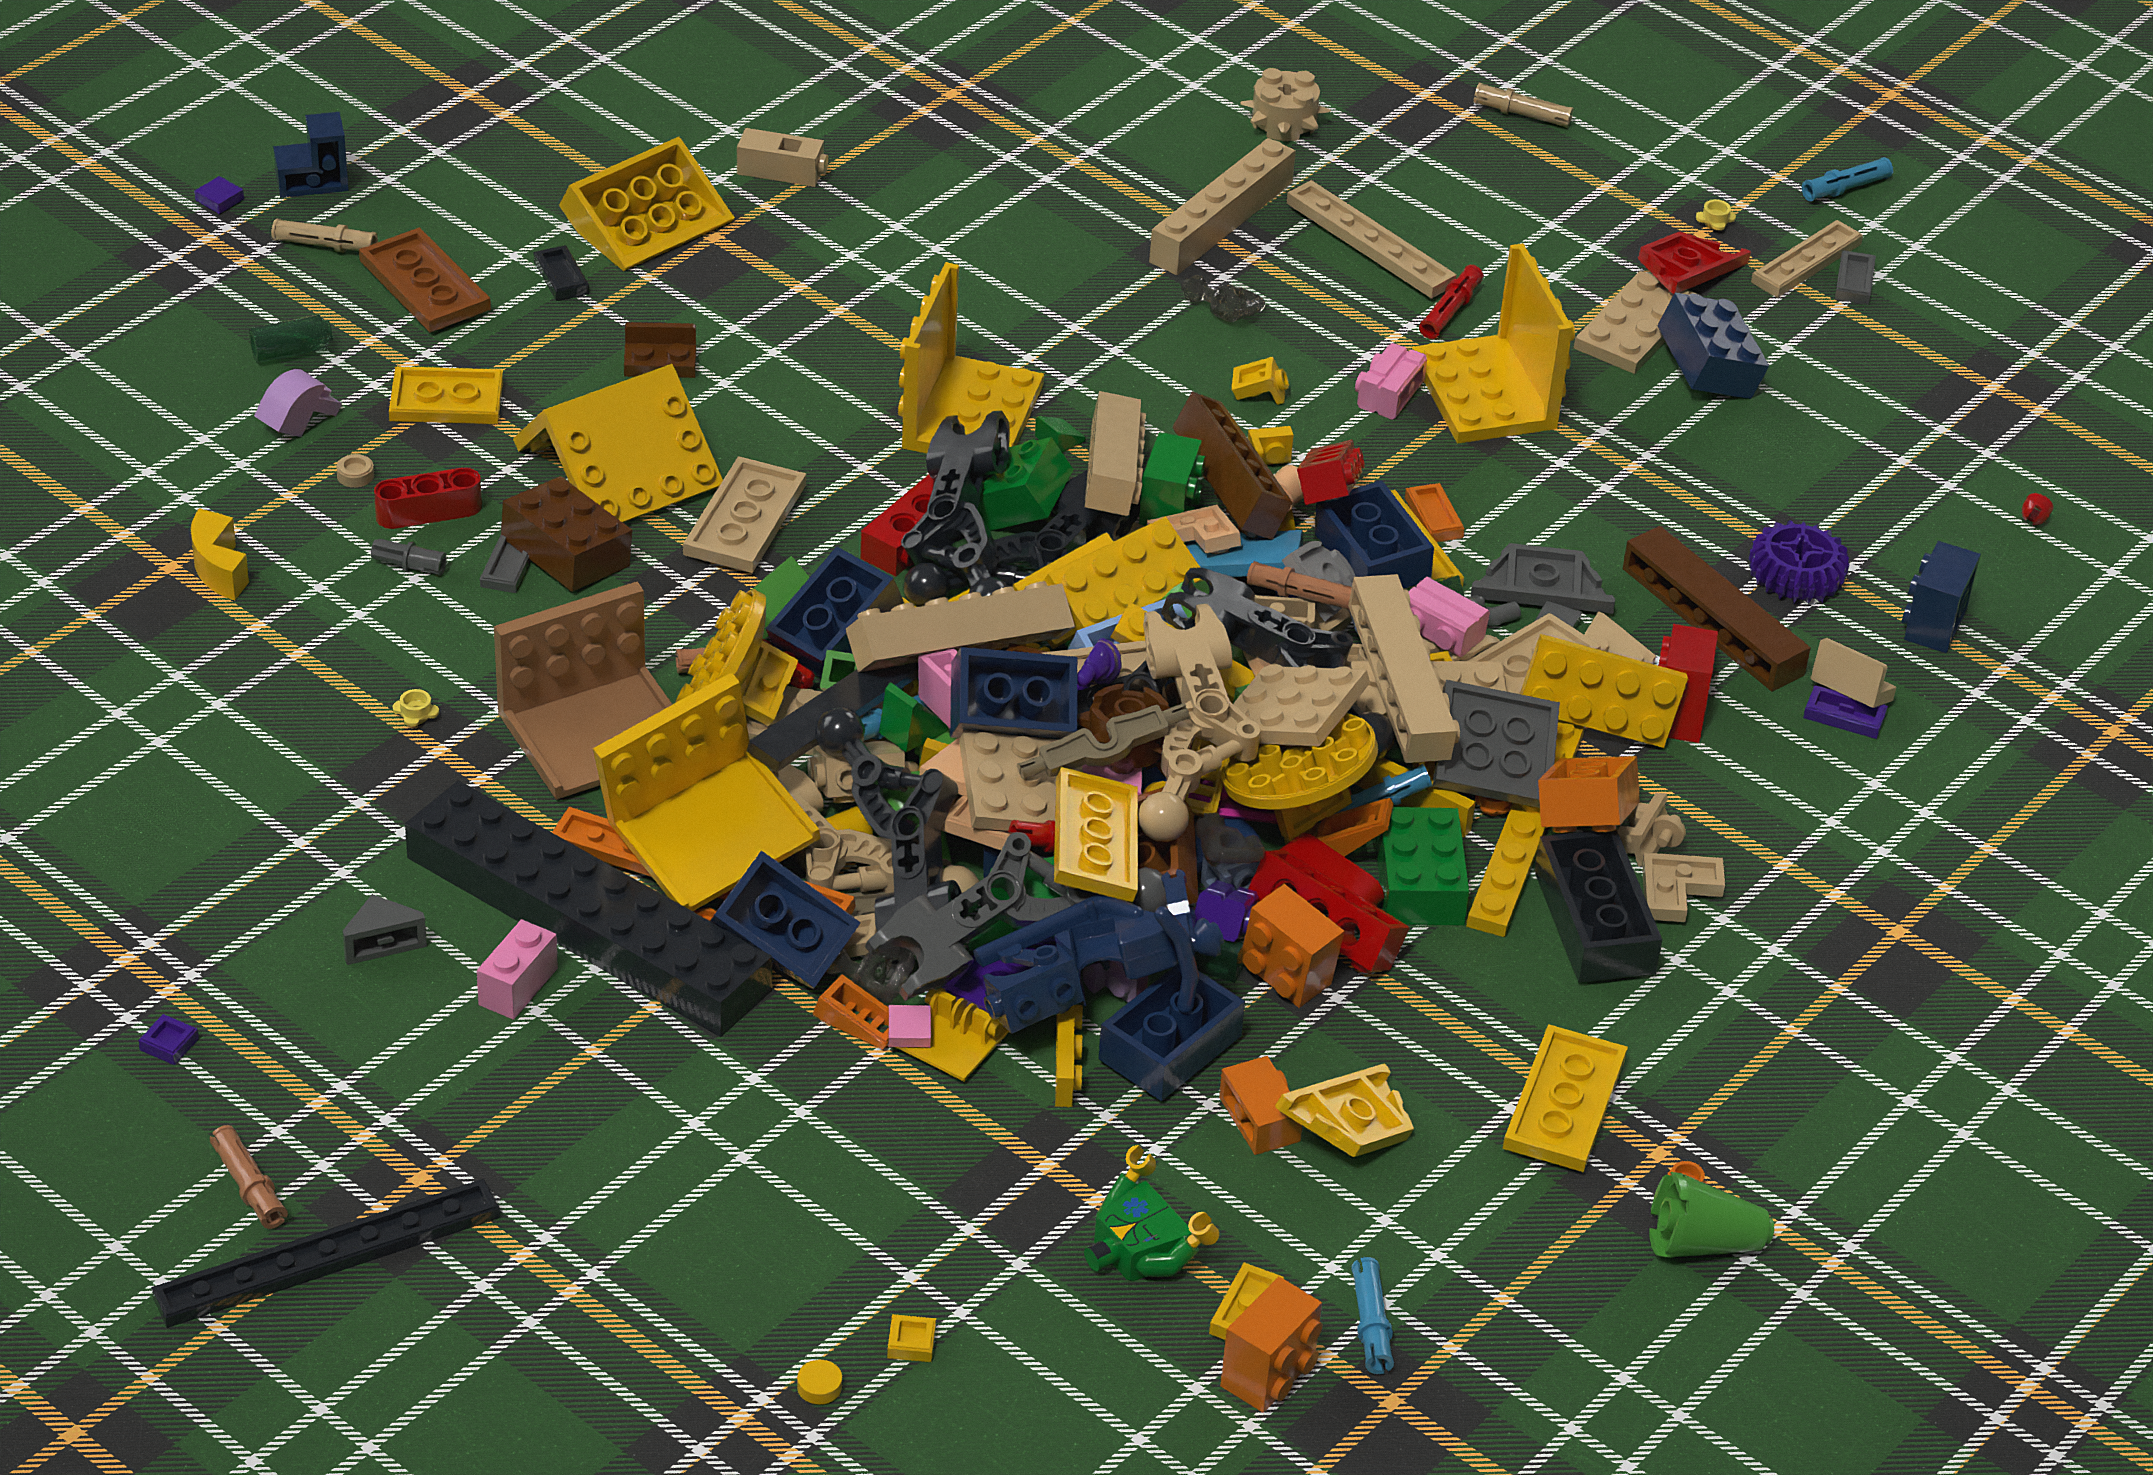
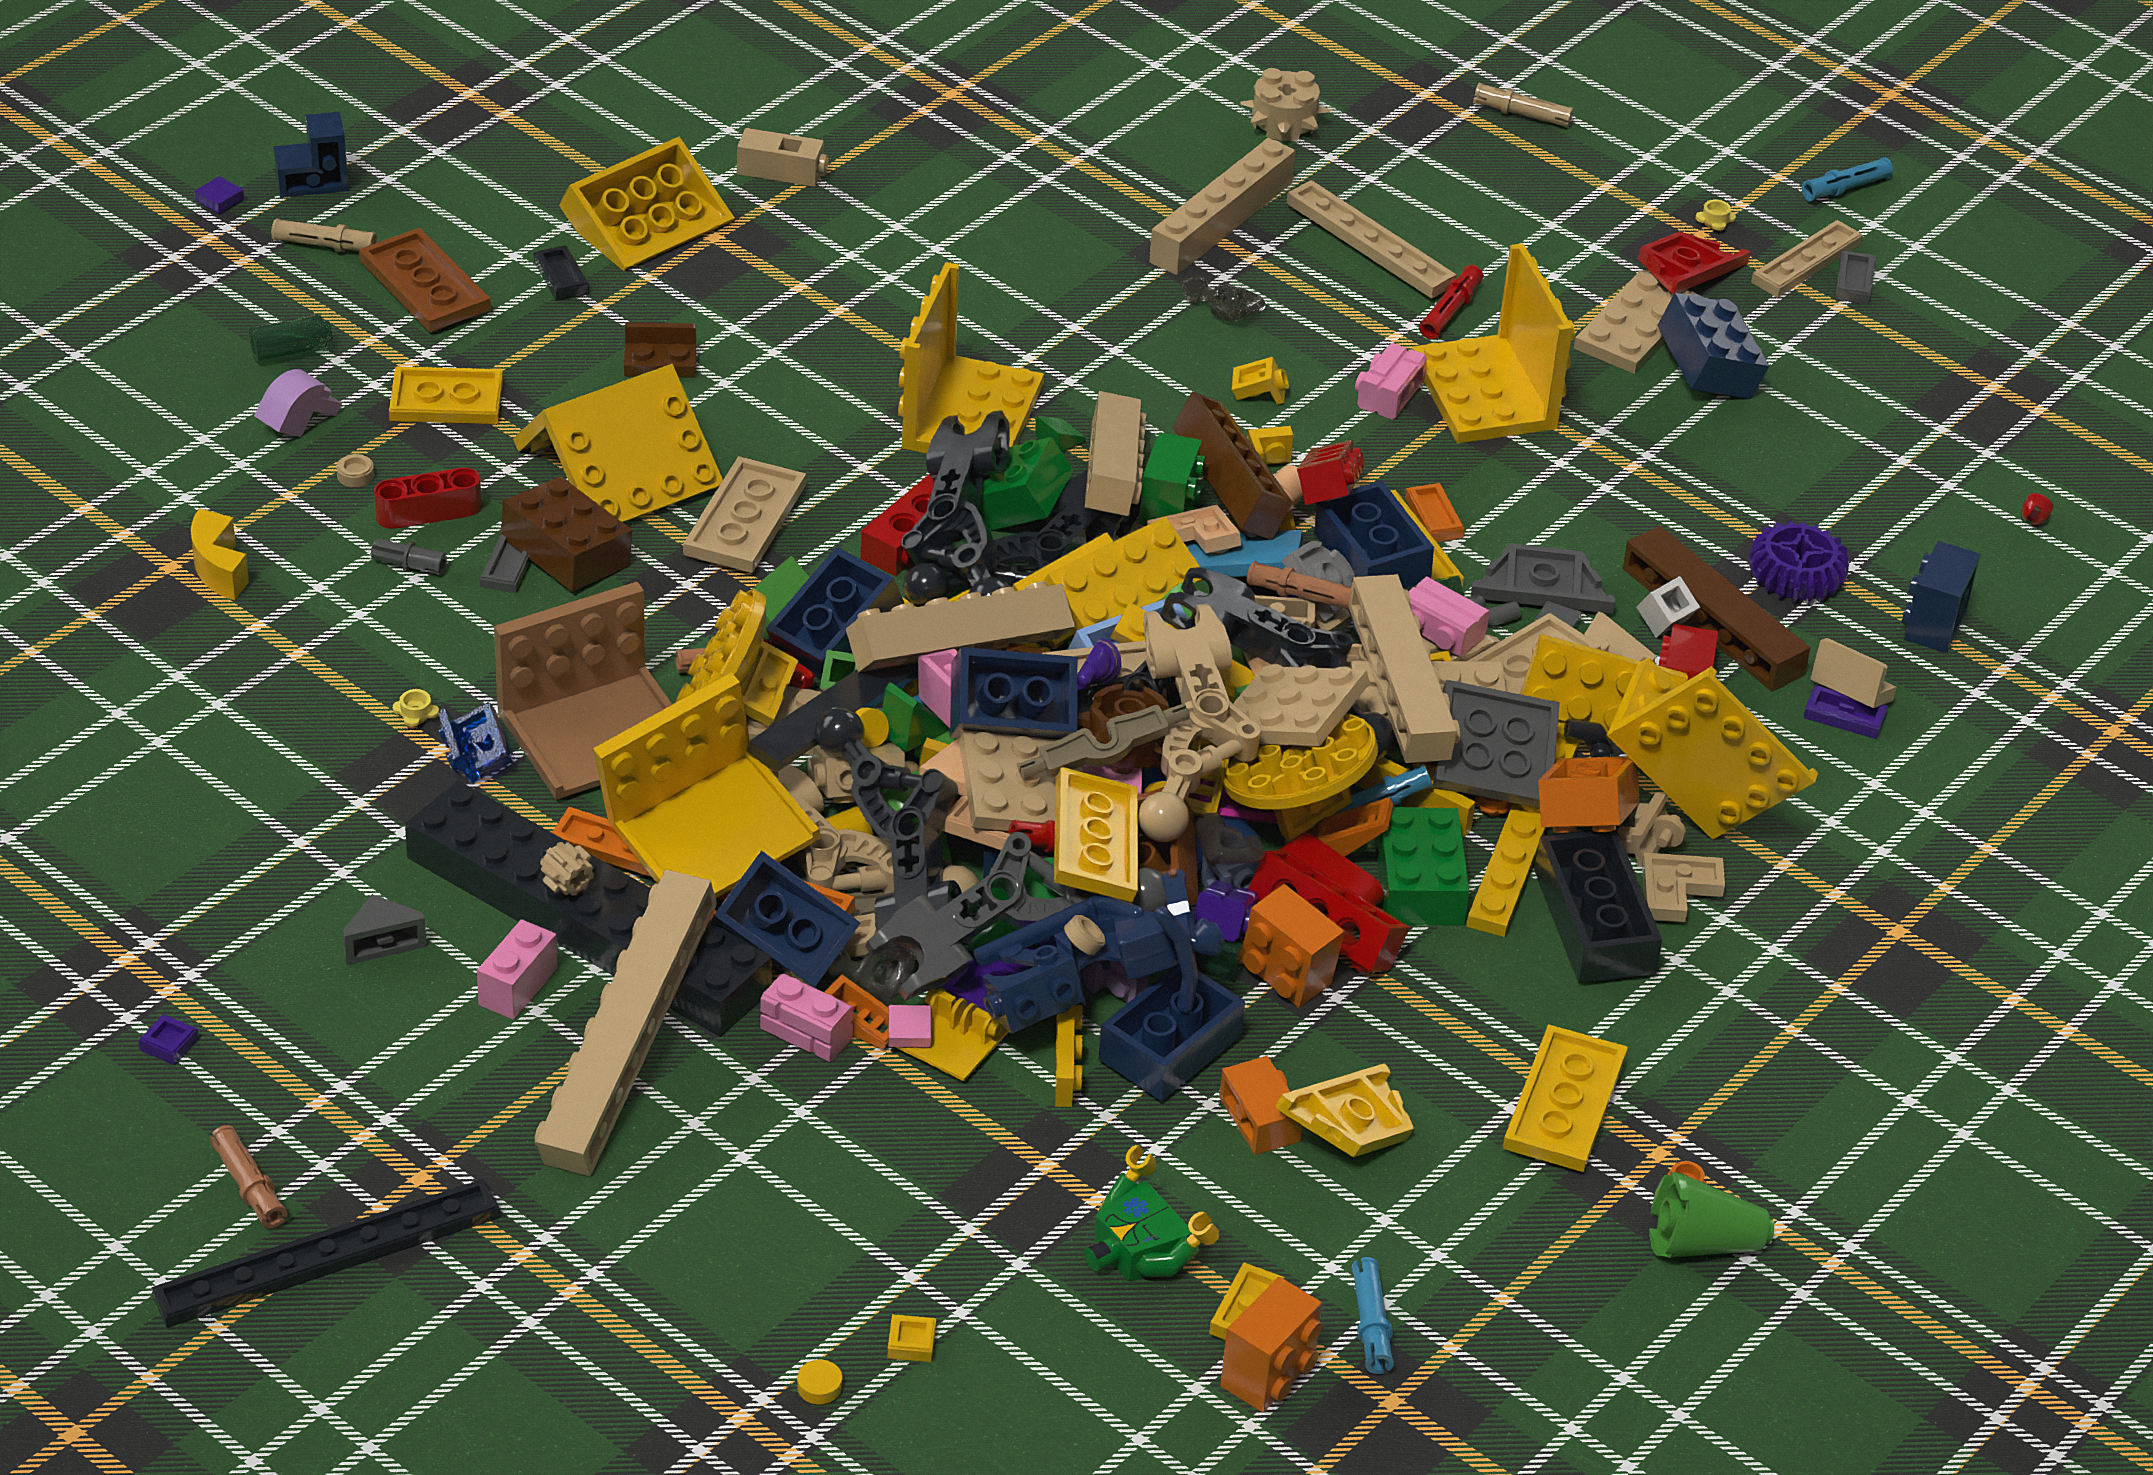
none -> clear blue bracket [438,702,513,784]
none -> tan brick [535,869,717,1176]
none -> tan gear [540,842,594,896]
none -> bright pink brick [760,974,853,1062]
none -> yellow tile [855,707,889,748]
none -> tan tile [1064,915,1105,955]
none -> black arm [1564,719,1613,757]
none -> yellow bracket [1607,657,1818,840]
none -> white brick [1636,576,1700,638]

